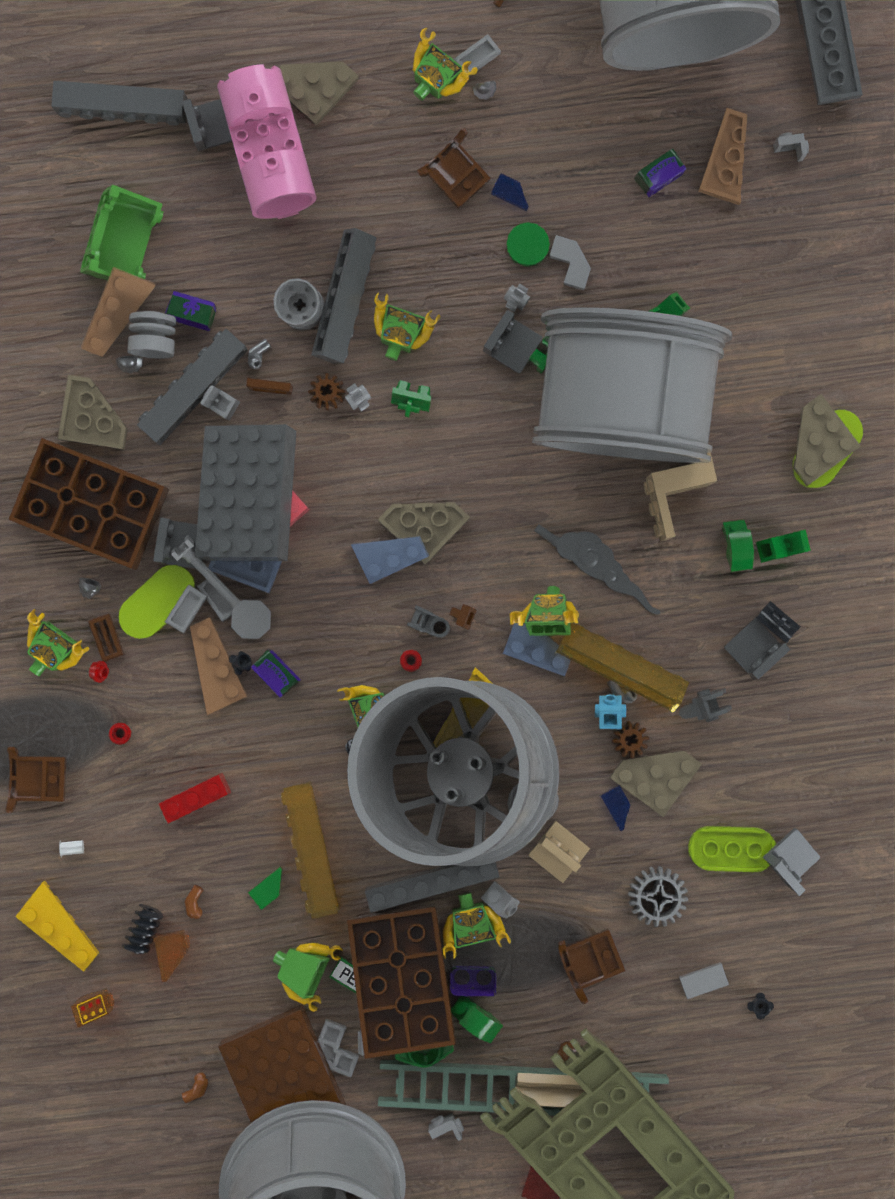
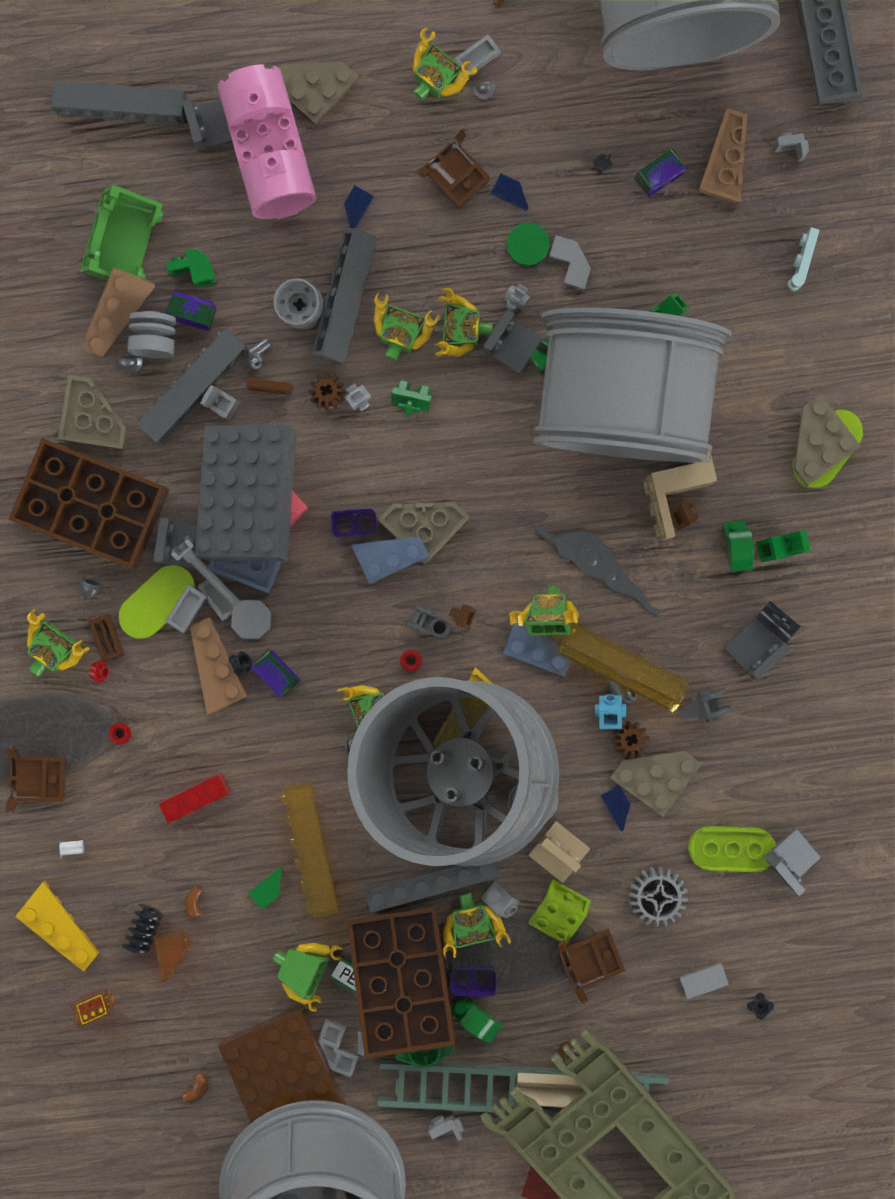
none -> green brick [166,249,217,288]
none -> dark purple piece [330,508,377,537]
none -> clear blue tile [344,185,374,228]
none -> torso [435,288,492,357]
none -> lime bracket [528,879,591,944]
none -> black plate [591,154,612,174]
none -> reddish brown tile [669,502,699,530]
none -> light aqua plate [787,227,819,292]

